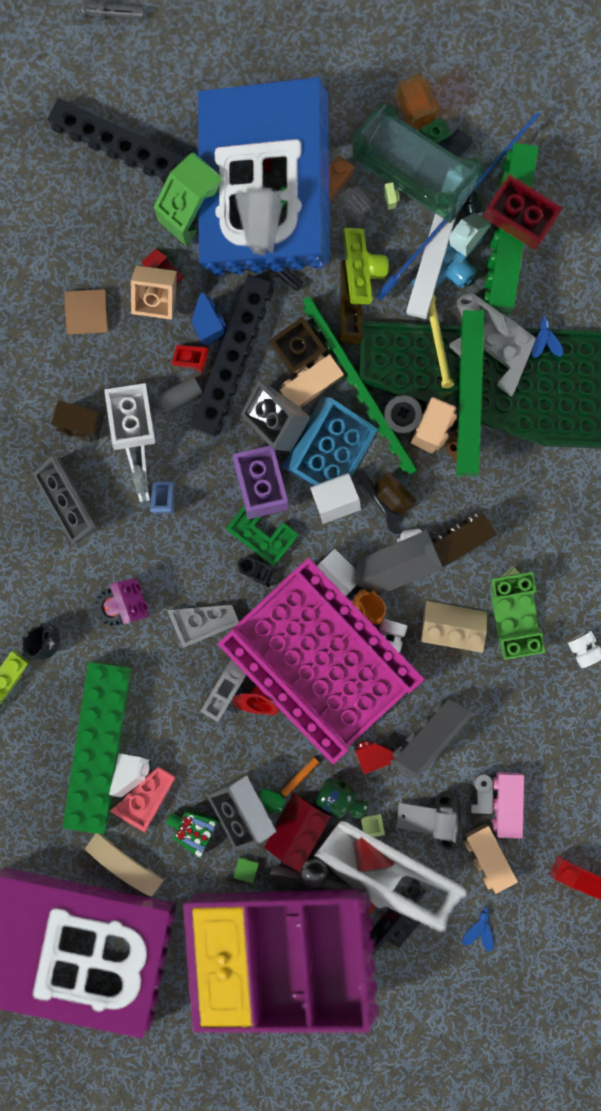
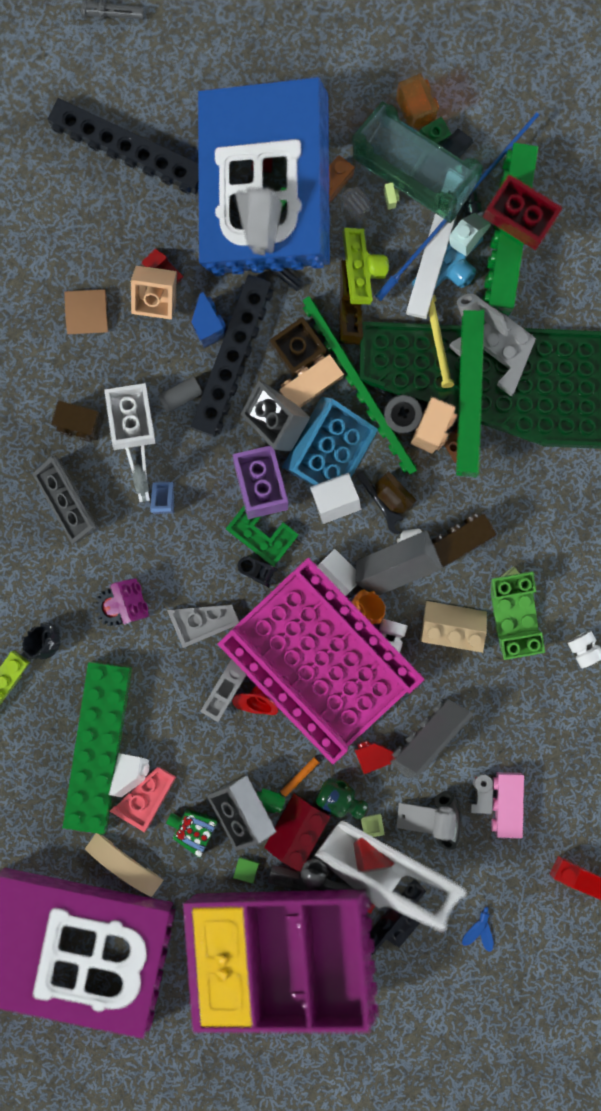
bright green slope [154,152,223,246] -> none
red slope [172,345,209,373] -> none
light nougat brick [463,823,518,894] -> none
blue piece [532,316,563,358] -> none

